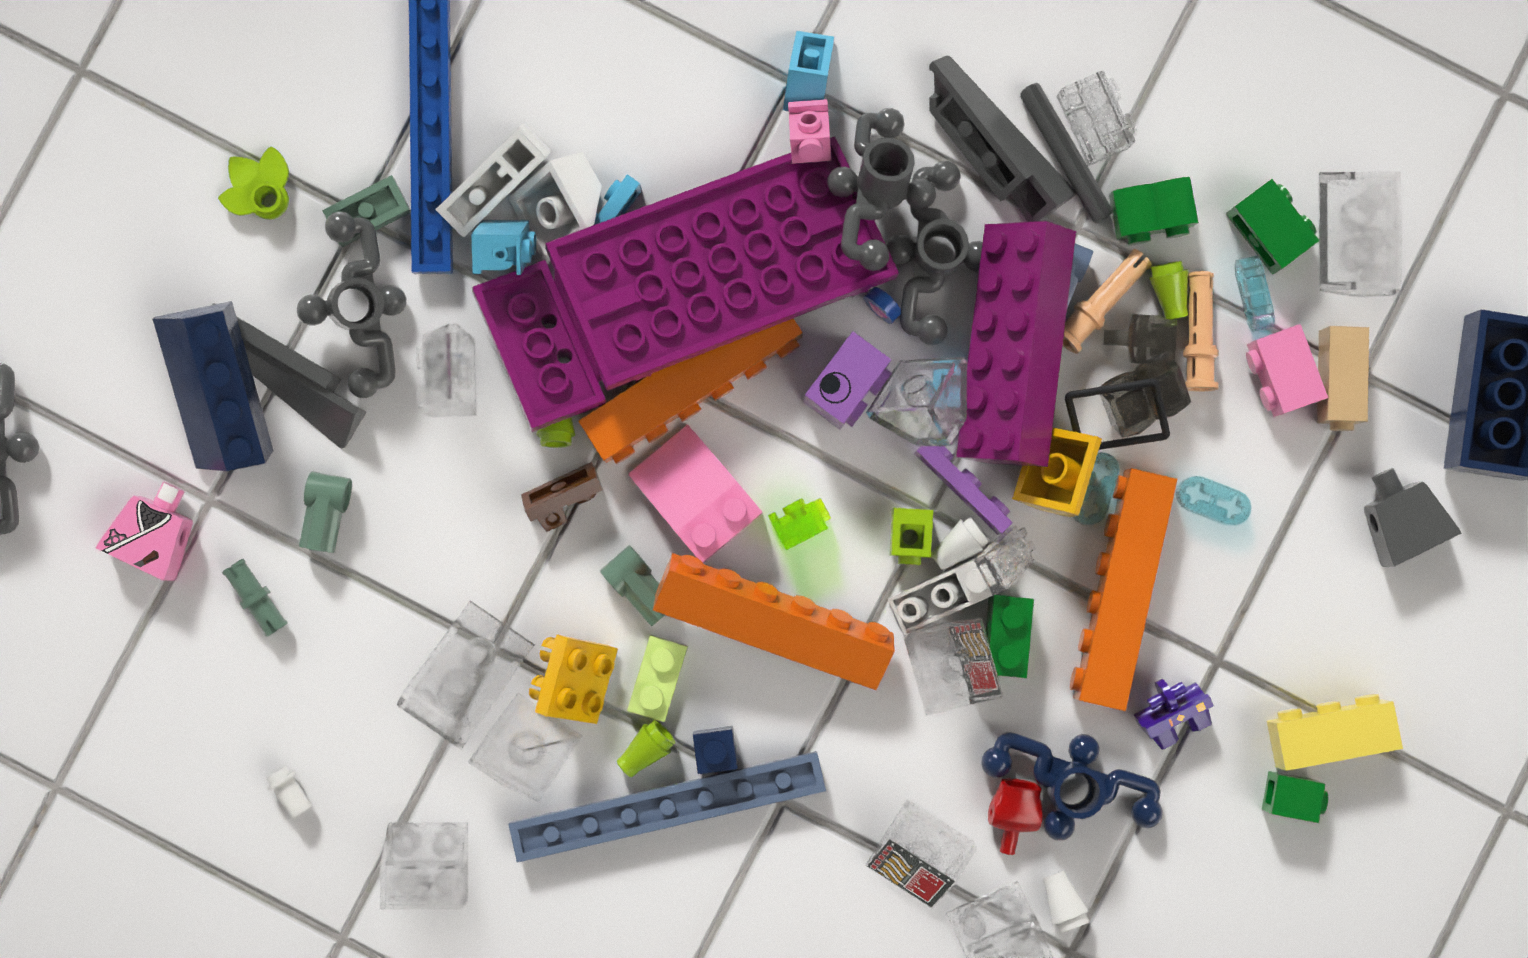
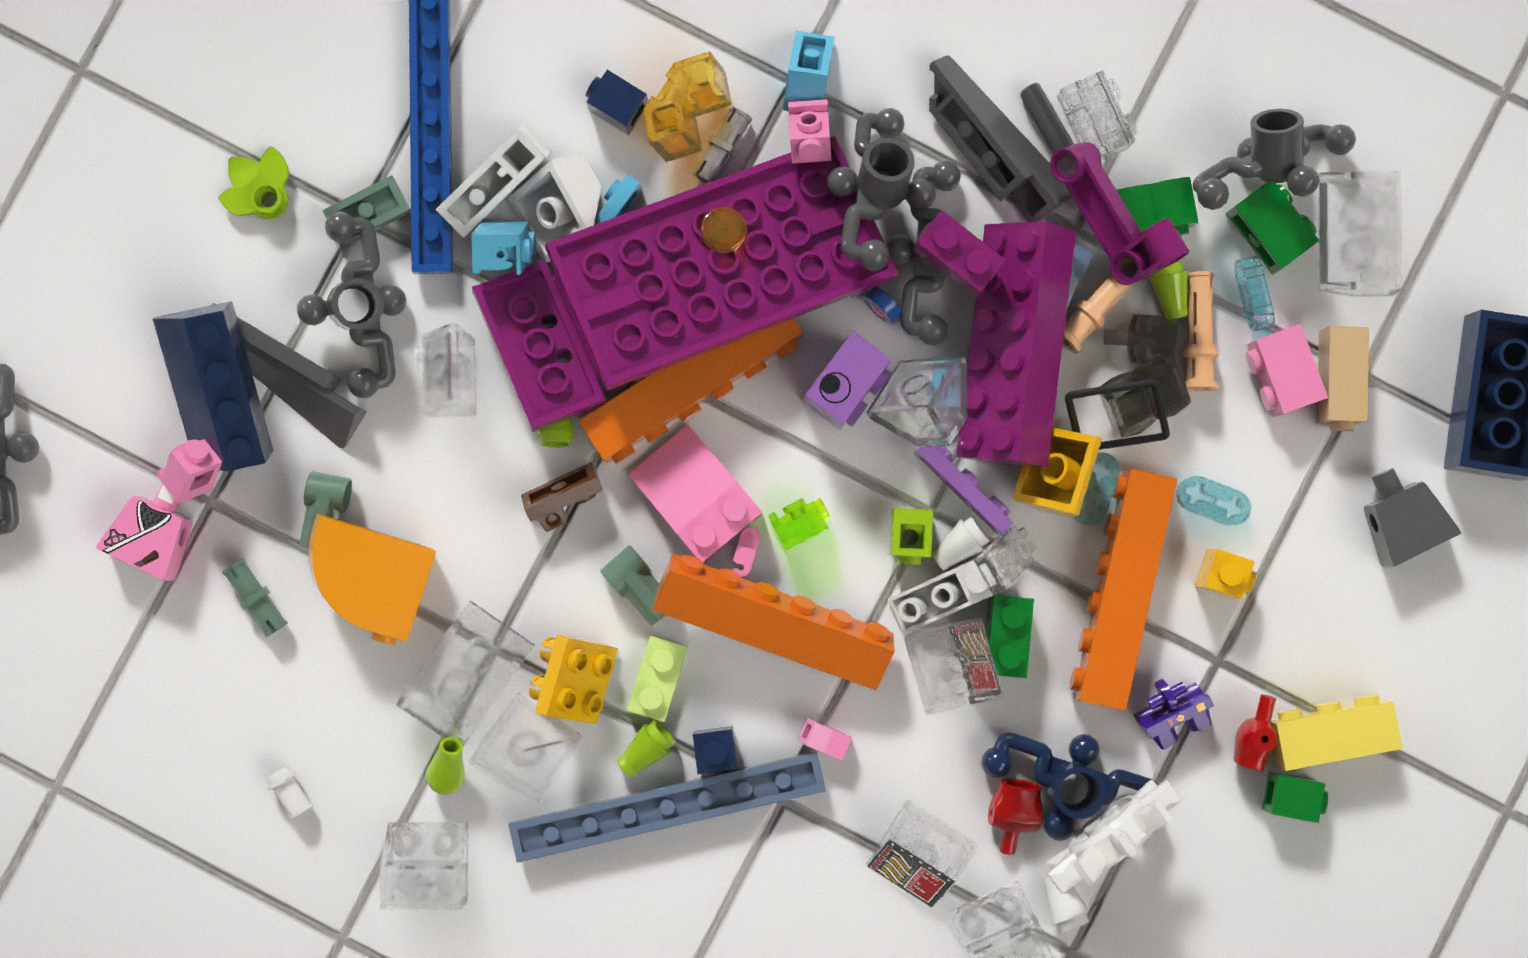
none -> bright pink brick [156,439,222,504]
none -> light orange brick [308,513,436,645]
none -> lime cone [425,737,465,795]
none -> dark blue brick [585,69,649,135]
none -> clear yellow brick [643,51,732,162]
none -> light grey pin [692,106,752,184]
none -> clear yellow piece [701,207,747,253]
none -> bright pink piece [733,527,760,577]
none -> bright pink piece [798,718,852,761]
none -> magenta brick [913,210,1006,299]
none -> white gear [1046,779,1183,894]
none -> magenta piece [1050,142,1190,285]
none -> dark grey wheel [1192,108,1356,210]
none -> yellow brick [1195,549,1256,599]
none -> red piece [1233,694,1277,771]

